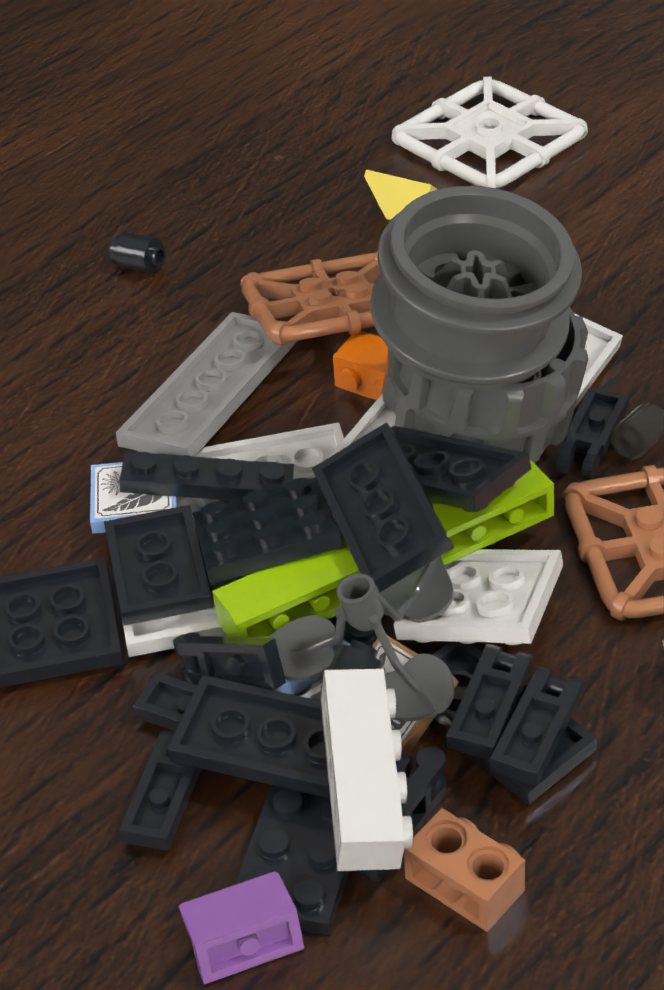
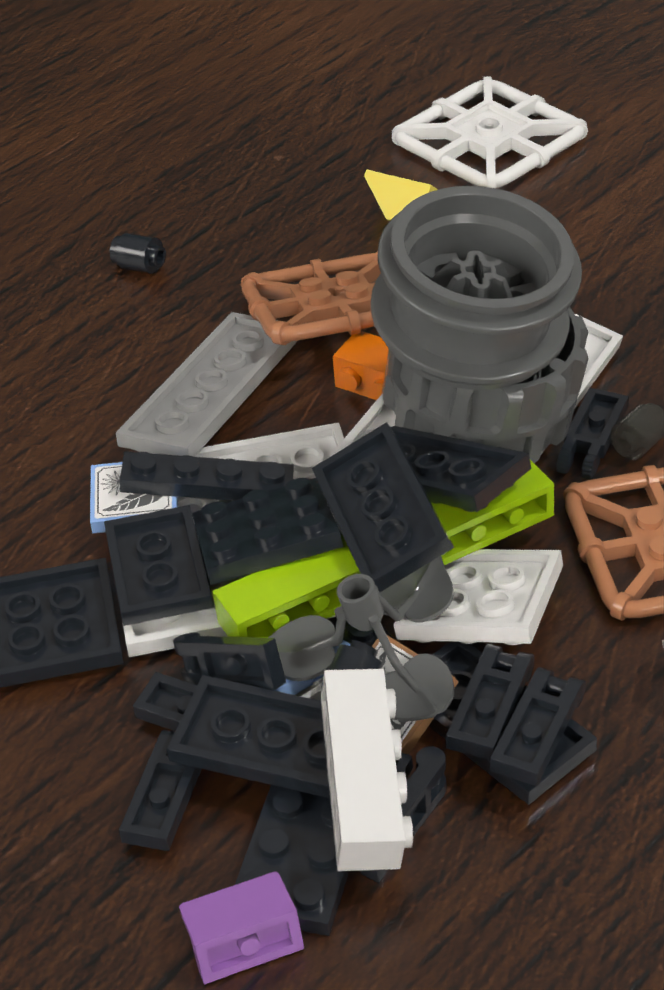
nougat brick [404,808,525,932] -> none

